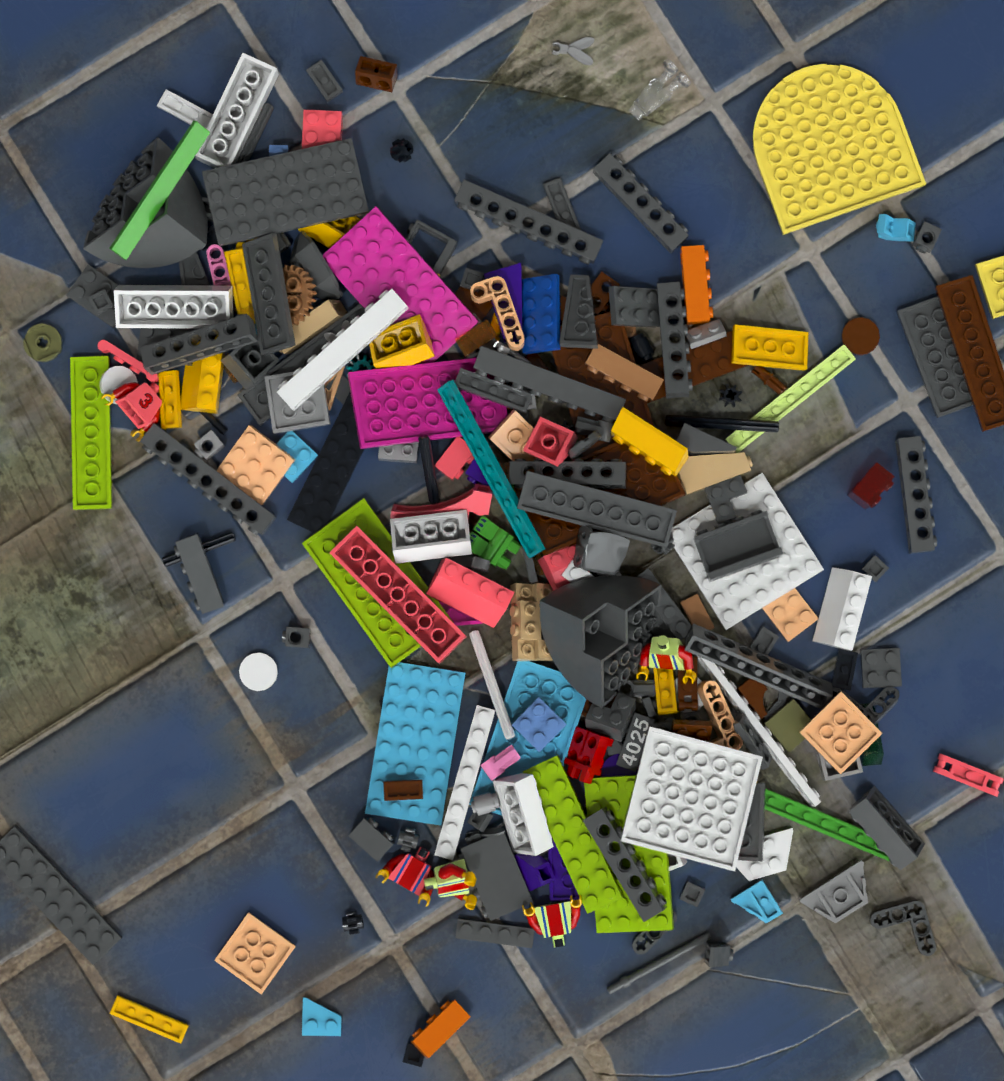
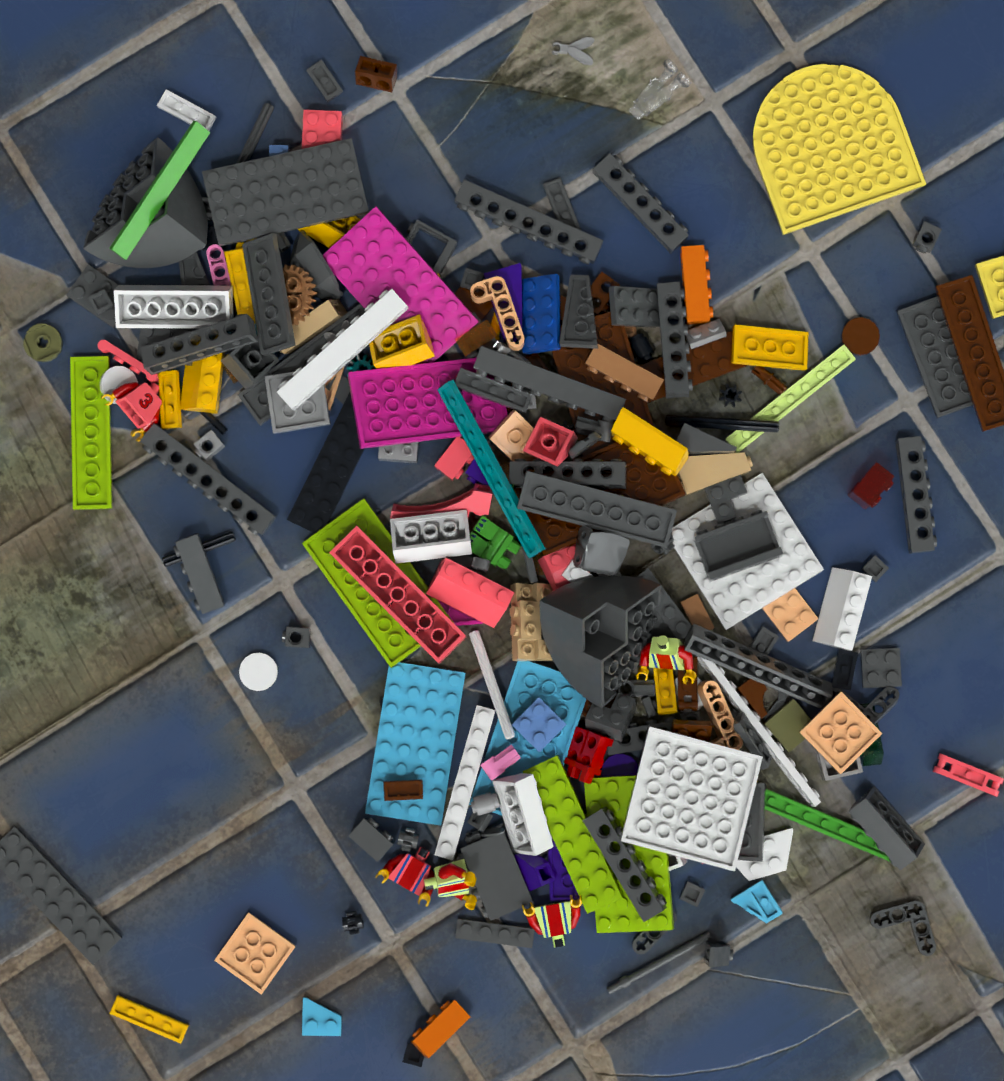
white brick [195,53,279,168] -> none
light nougat plate [216,425,296,505] -> none
medium azure plate [277,431,318,484] -> none
black gear [390,138,413,163] -> none
black axle [418,435,440,505] -> none
dark grey sticker [616,713,654,772] -> none
light grey wing [798,860,868,923] -> none
medium azure brick [876,214,916,241] -> none

